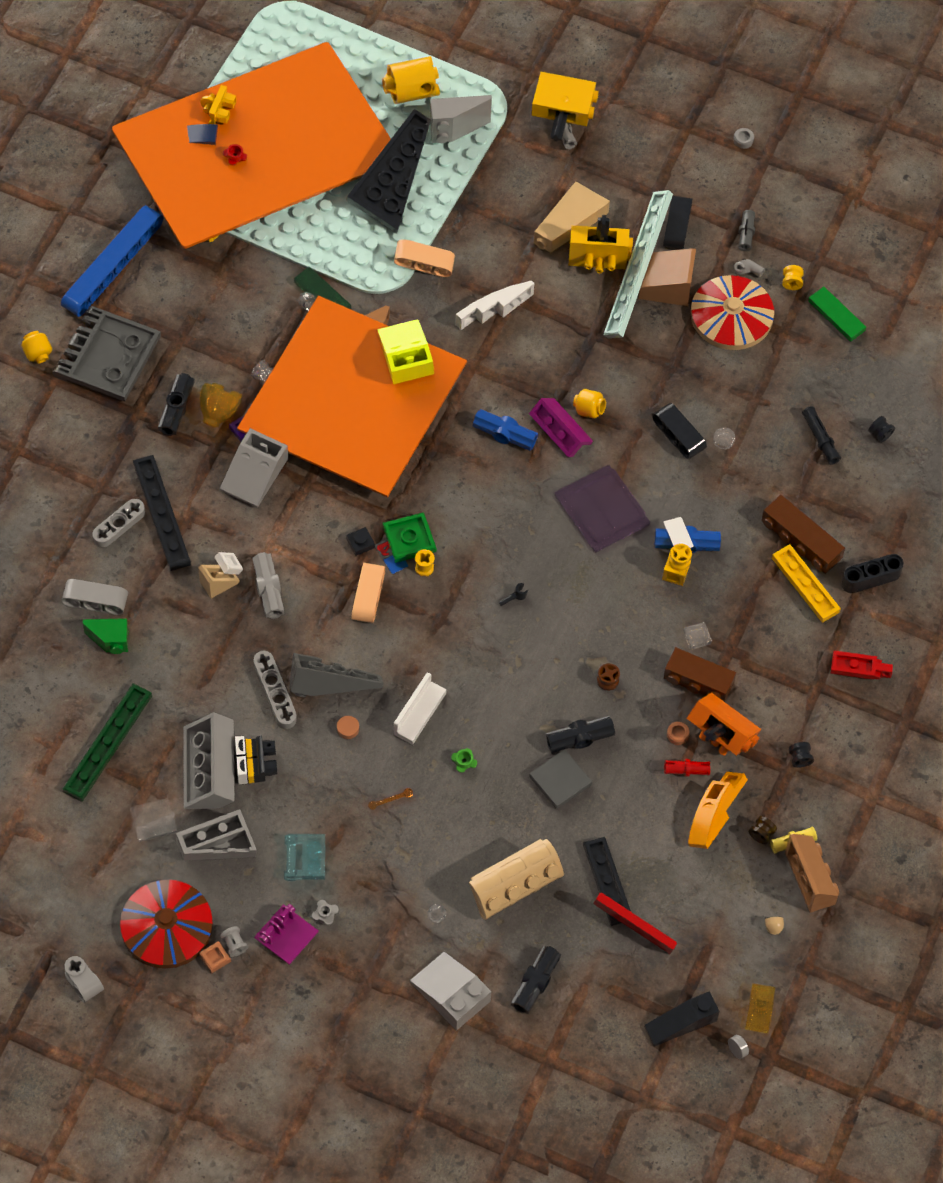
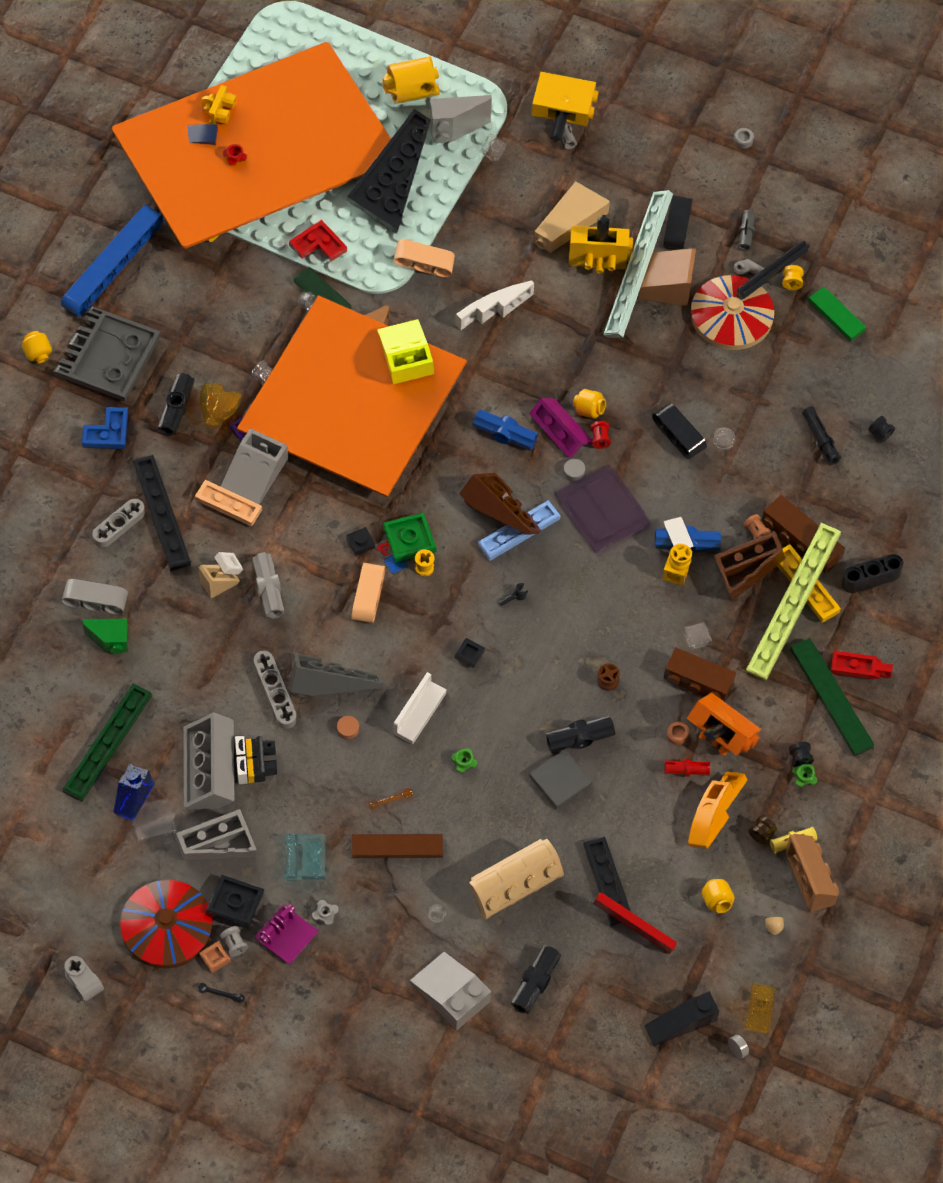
none -> blue plate [82,407,128,449]
none -> clear blue slope [113,764,155,821]
none -> light nougat plate [195,480,262,527]
none -> black hinge [198,983,245,1003]
none -> black plate [206,875,264,930]
none -> red plate [289,220,347,262]
none -> reddish brown tile [352,834,443,858]
none -> black plate [455,638,485,668]
none -> reddish brown wedge [459,473,541,535]
none -> light blue tile [477,500,560,561]
none -> clear plate [479,134,507,163]
none -> light grey tile [564,459,585,481]
none -> red bush [590,421,611,449]
none -> yellow head [701,879,735,913]
none -> reddish brown wedge [714,532,786,601]
none -> black axle [736,241,810,299]
none -> nougat bush [743,514,771,540]
none -> yellowish green tile [746,523,841,681]
none -> dark green tile [790,638,874,757]
none -> bright green plate [793,764,817,787]

